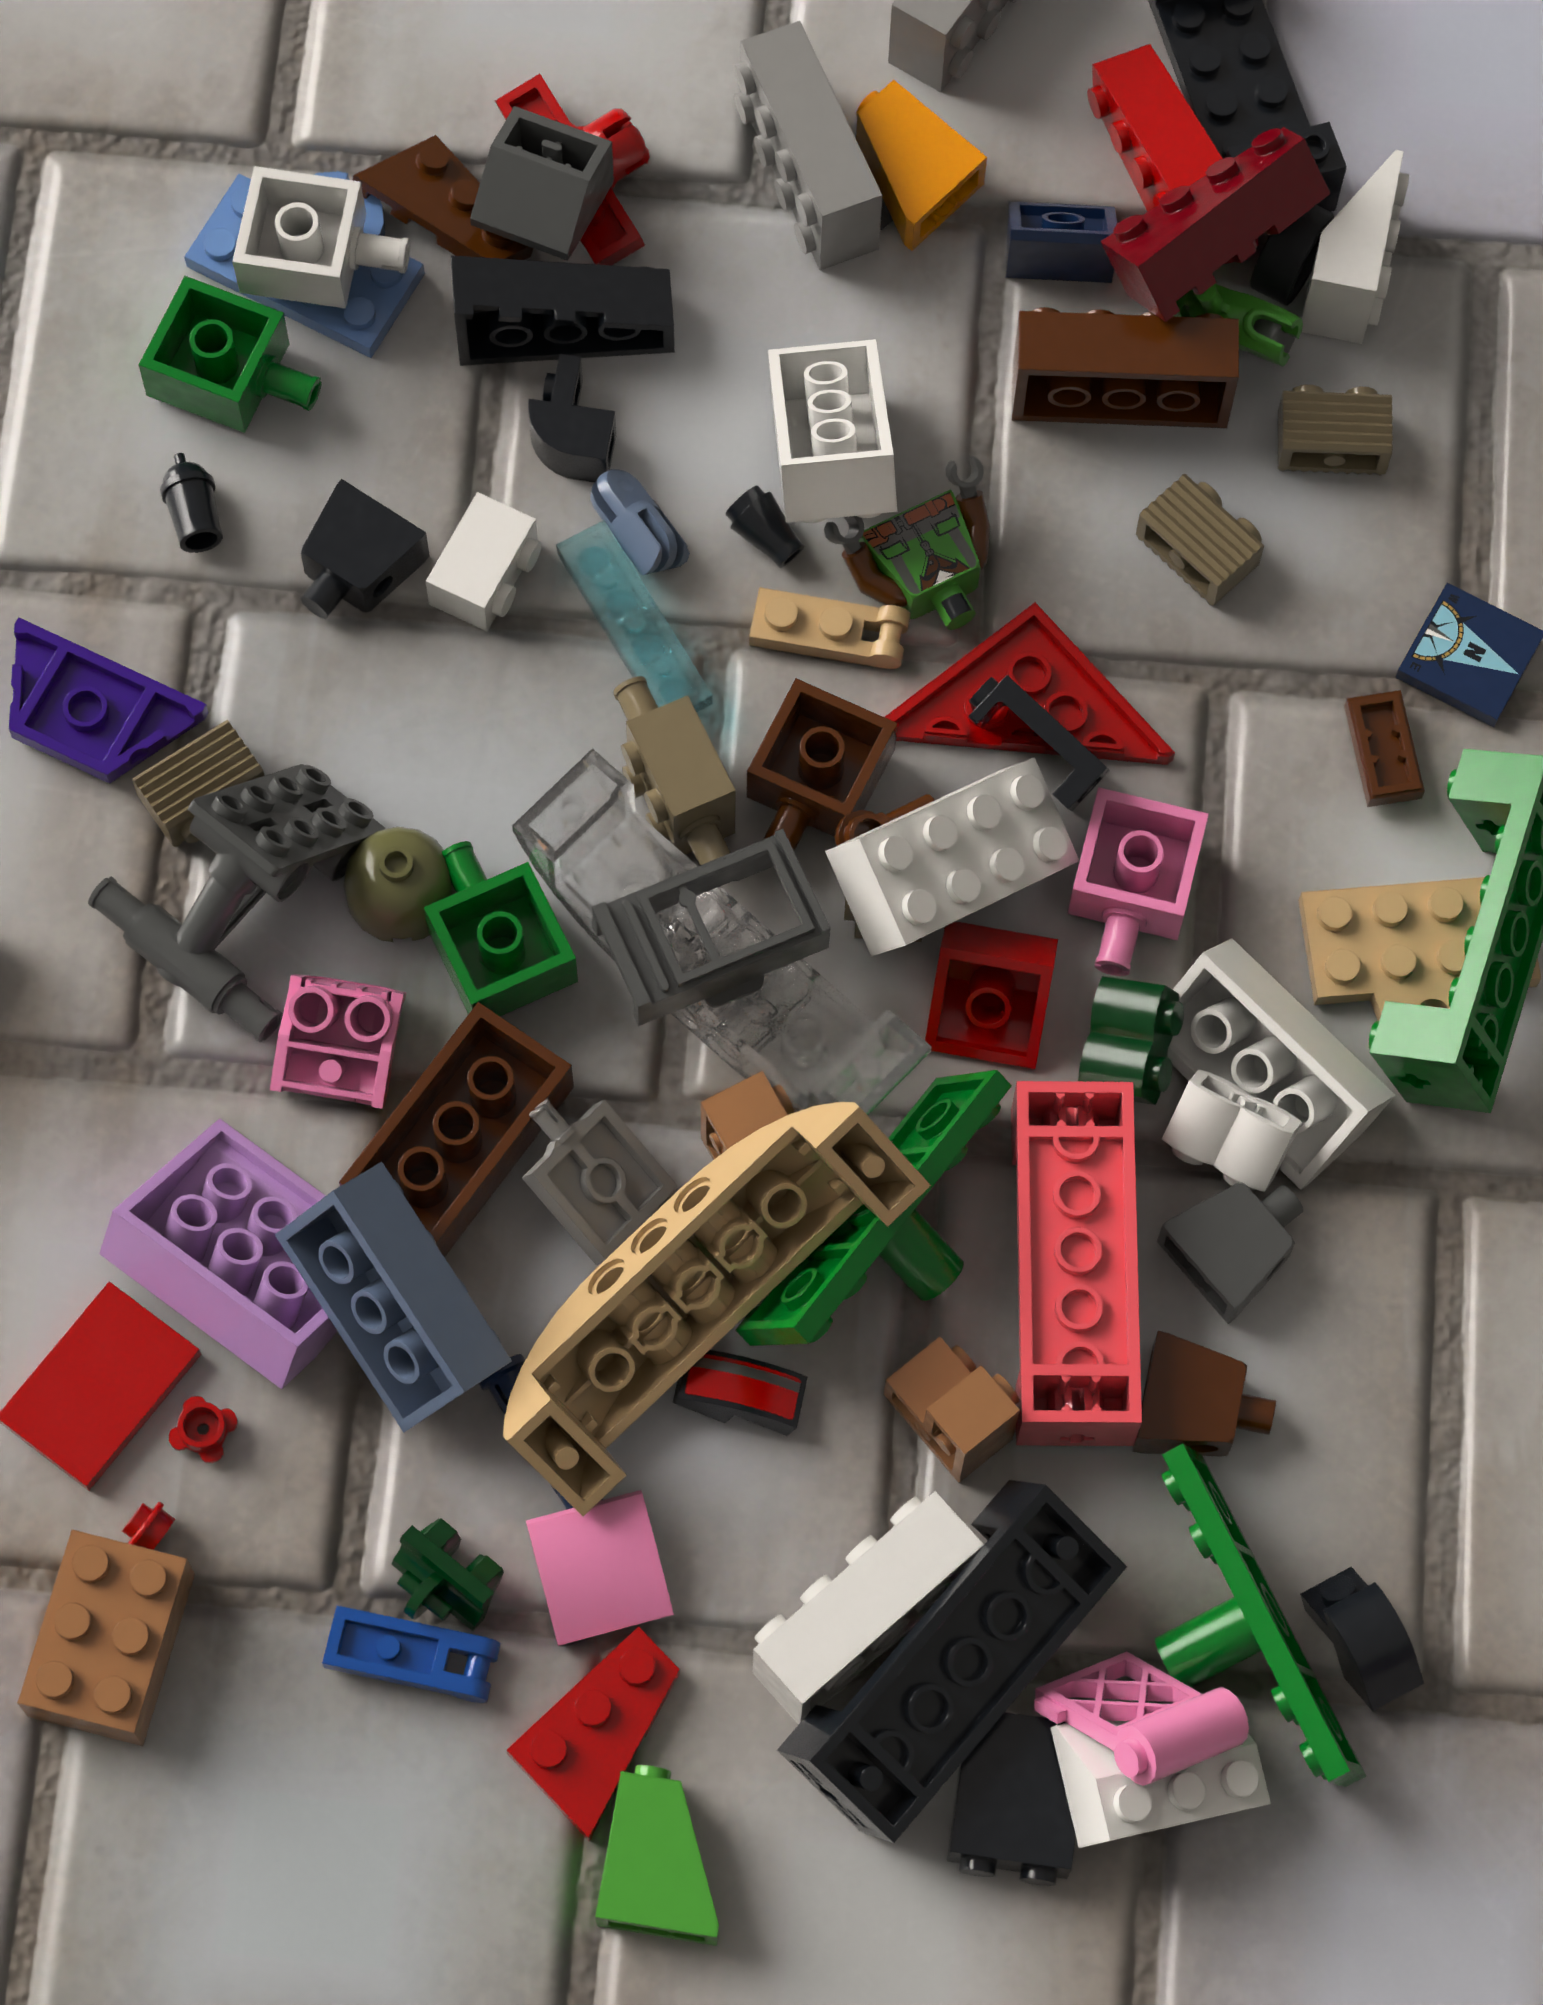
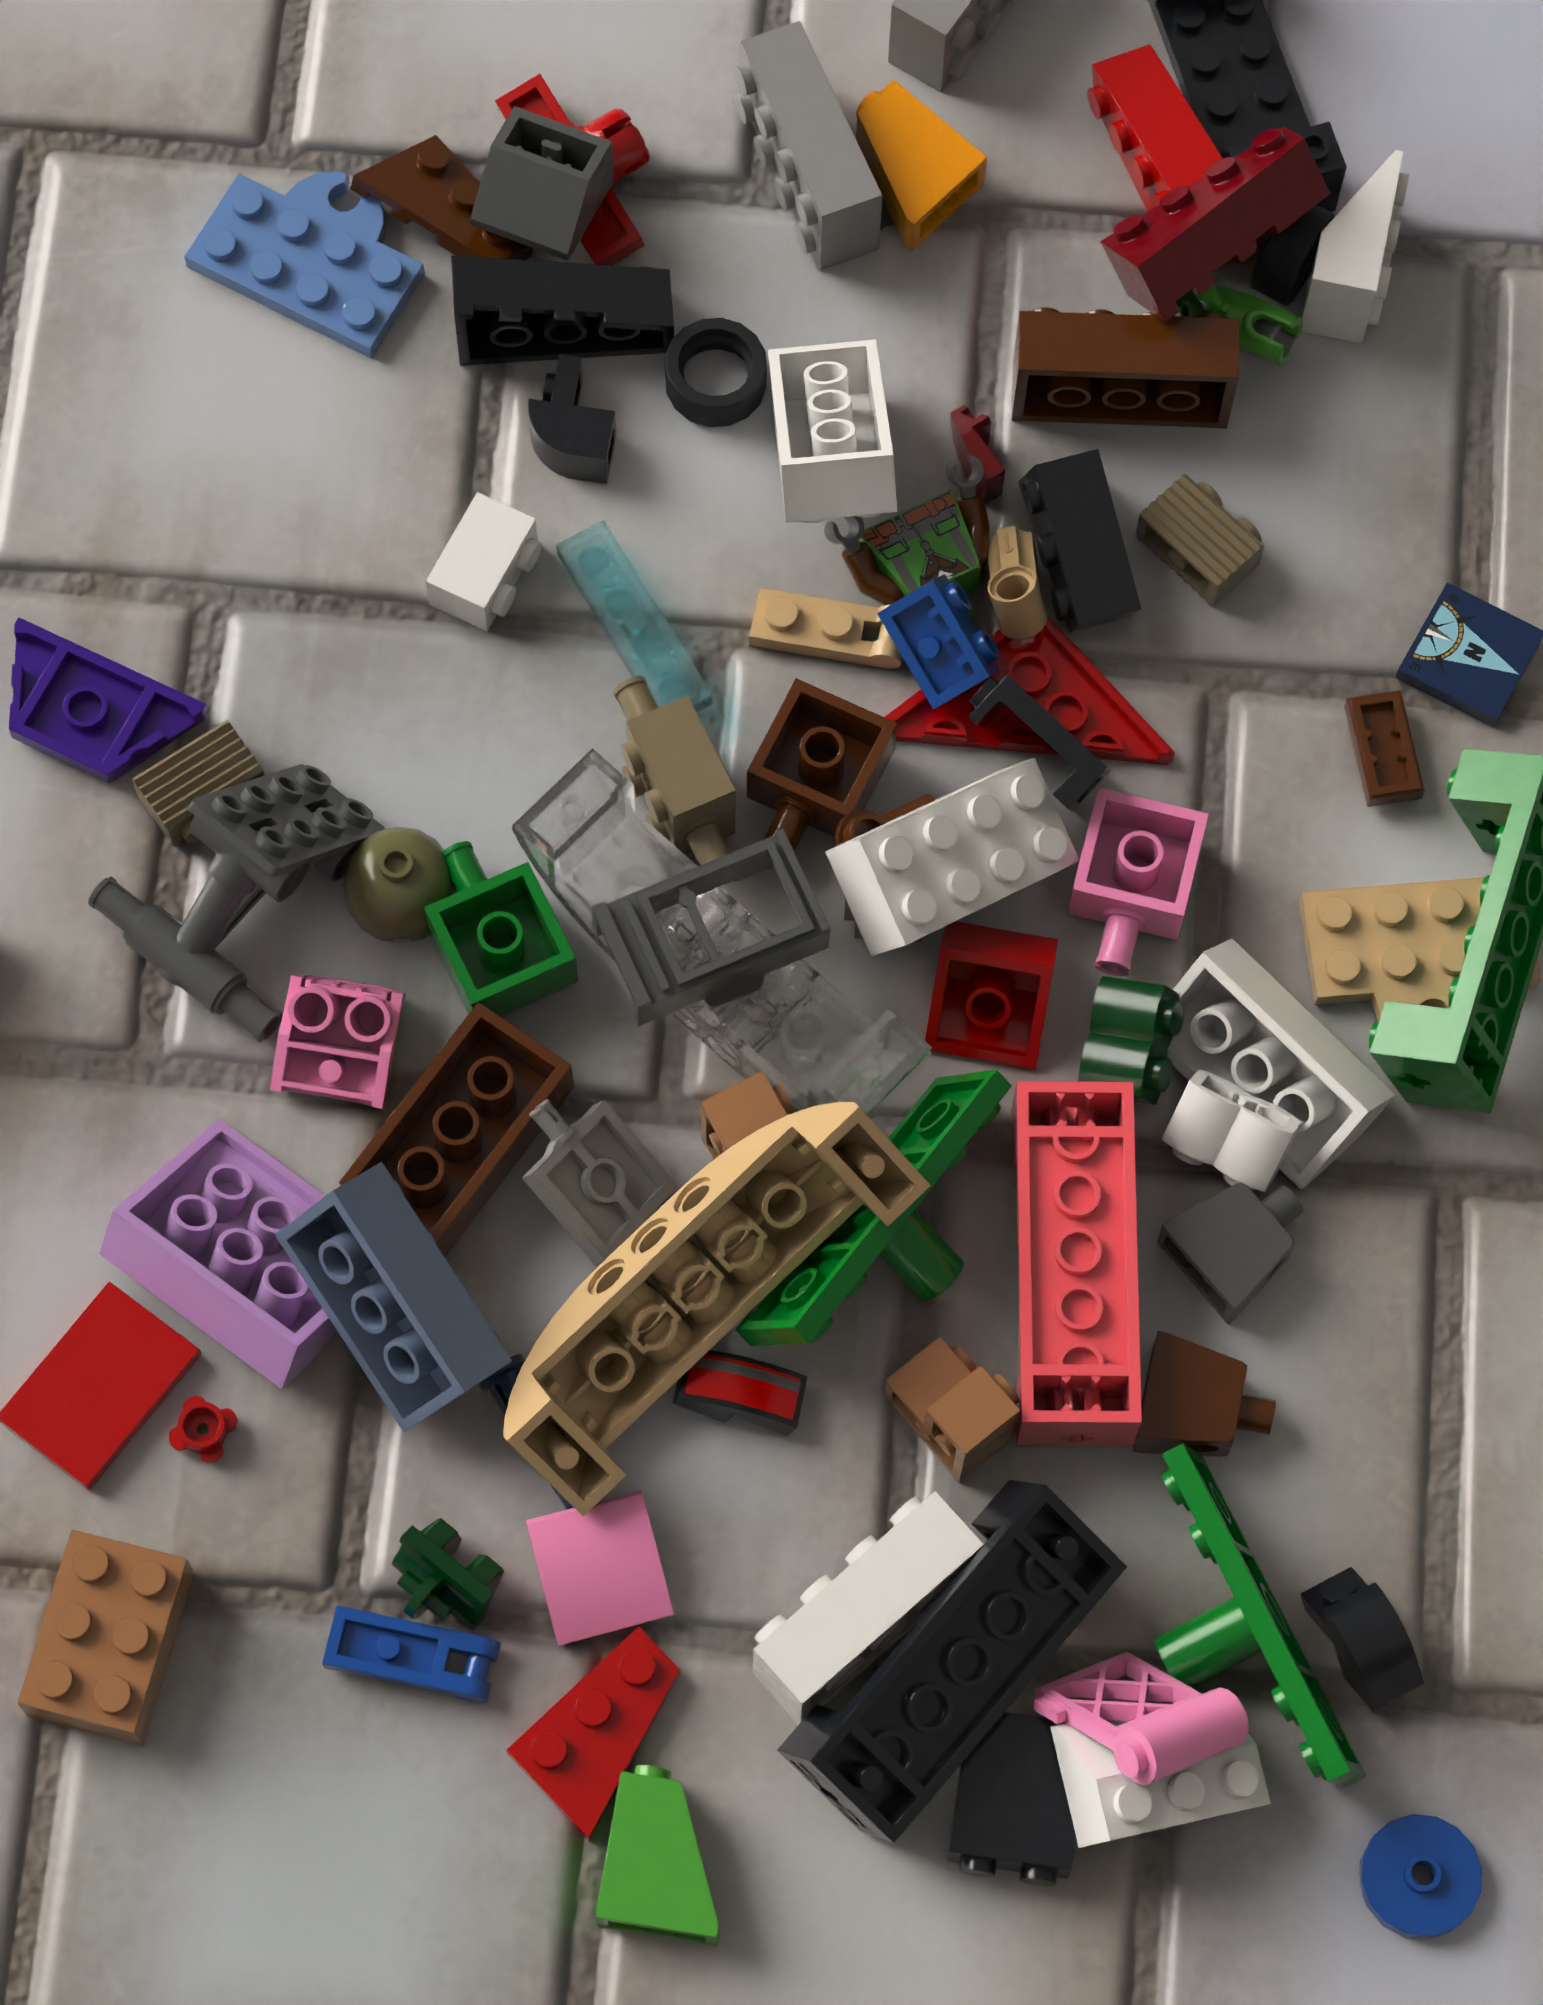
red plate [122,1502,175,1550] -> none
green brick [138,276,322,433] -> none
black piece [160,453,223,553] -> none
white brick [232,166,411,309] -> none
black torso [301,479,430,619] -> none
sand blue arm [590,469,690,575] -> none
black cone [725,485,805,568] -> none
dark blue slope [1006,201,1117,283] -> none
dark tan brick [1278,384,1393,475] -> none
none -> black tyre [665,318,767,427]
none -> blue bracket [877,574,1000,710]
none -> dark red slope [950,405,1005,504]
none -> tan piece [987,526,1047,639]
none -> black wedge [1018,449,1142,632]
none -> blue plate [1359,1814,1482,1938]

